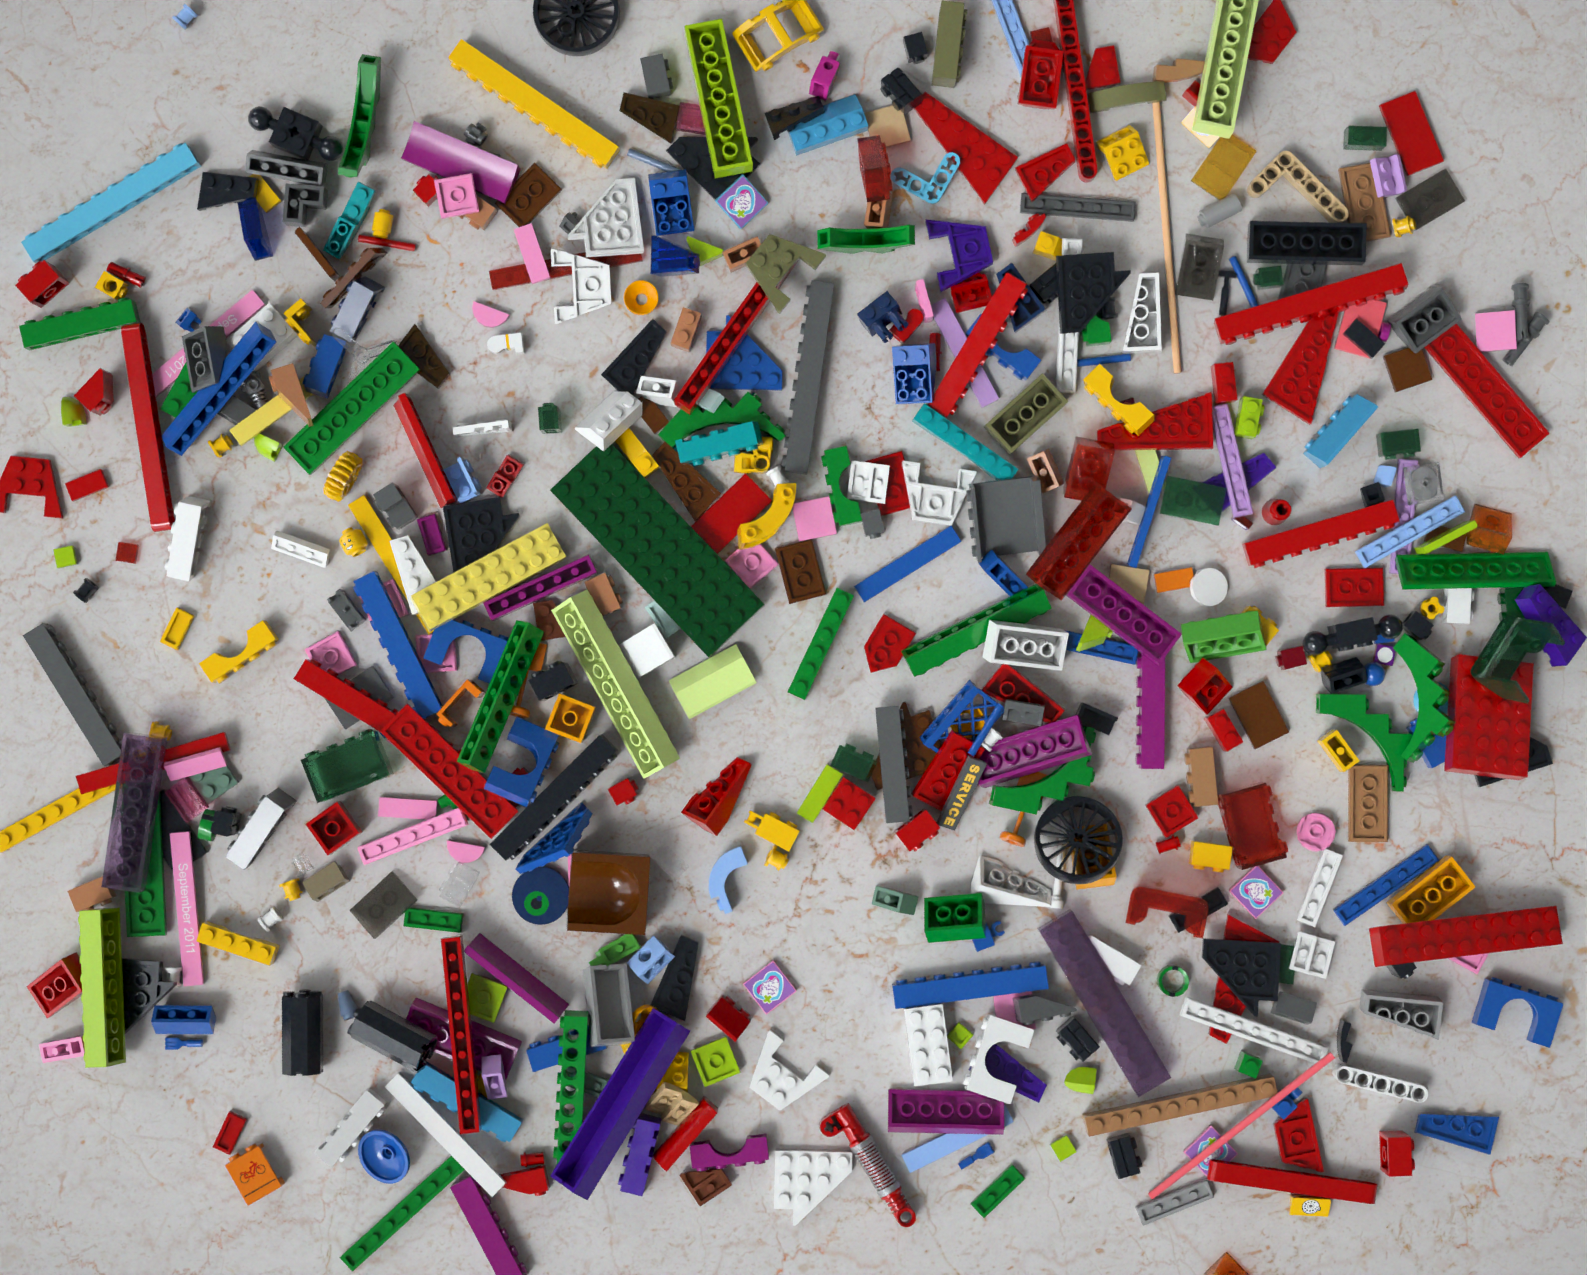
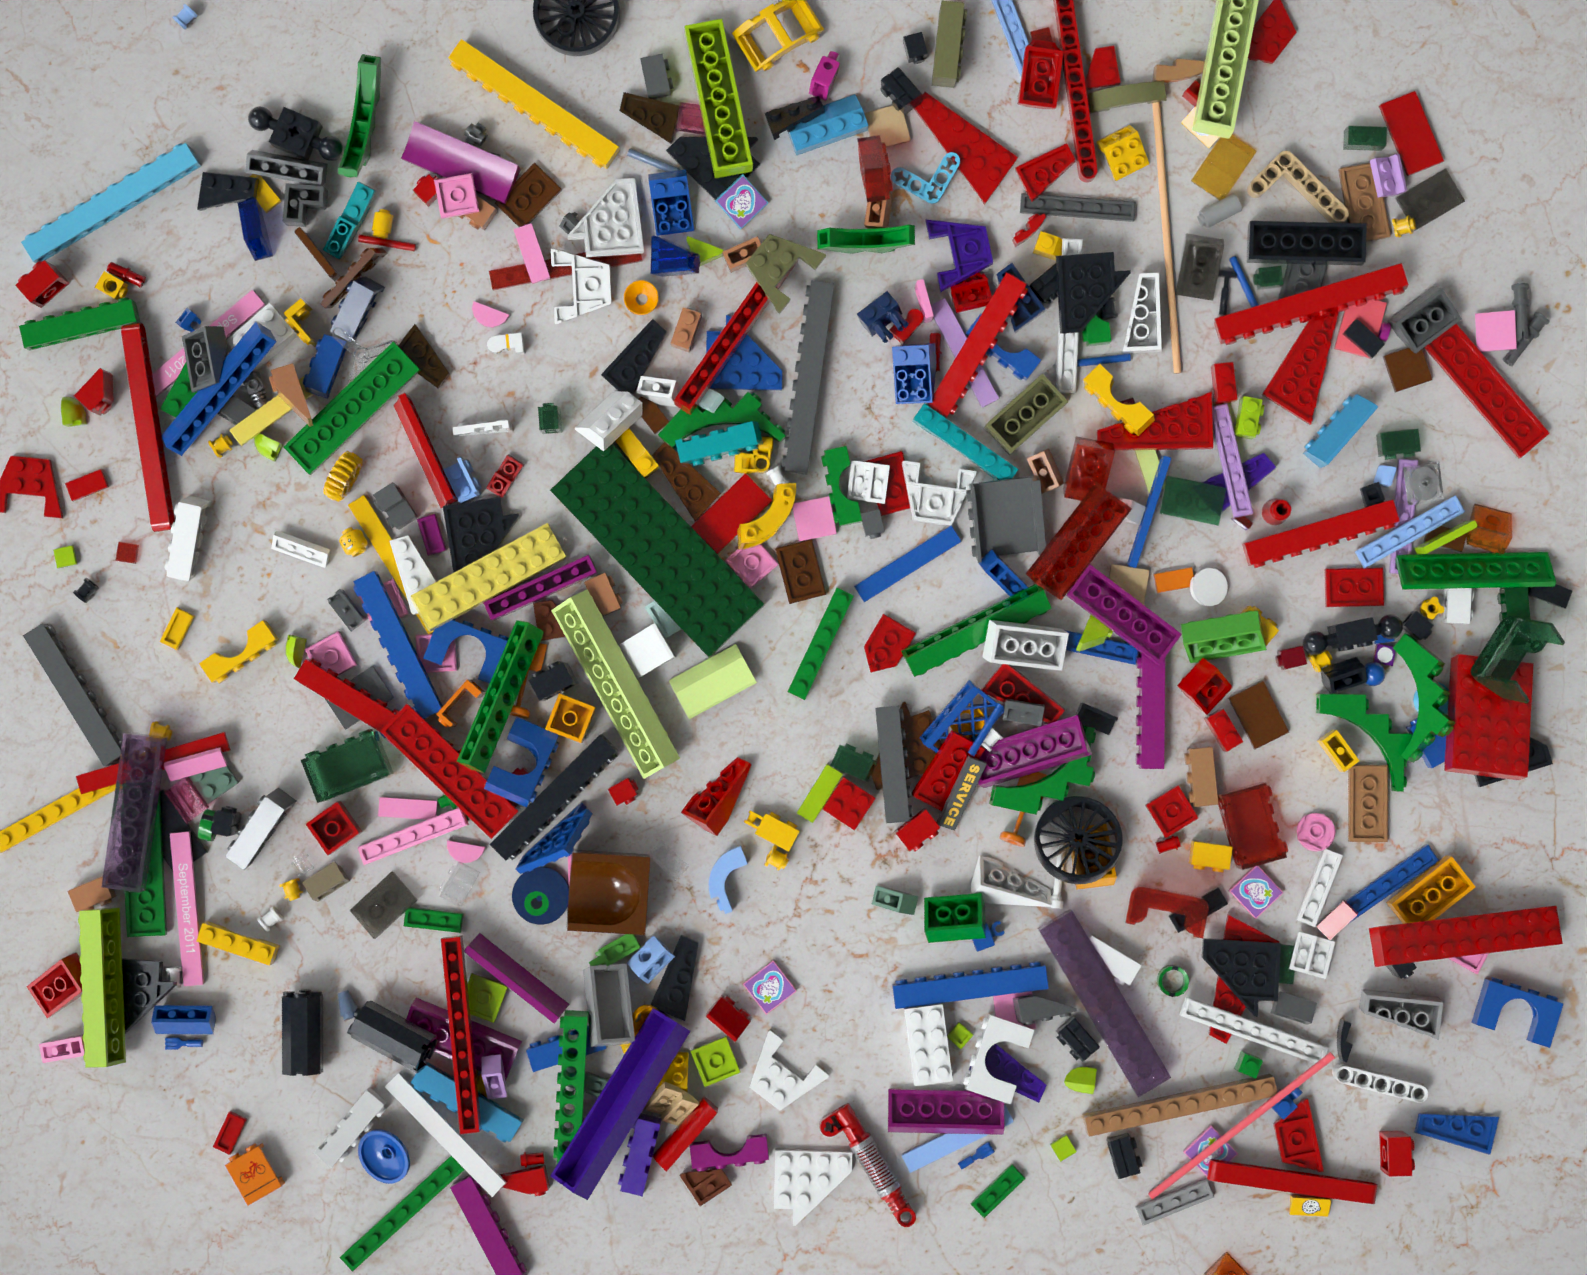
dark purple wedge [1515,584,1587,667] -> none
none -> lime brick [285,635,307,668]
none -> tile [1316,900,1358,940]

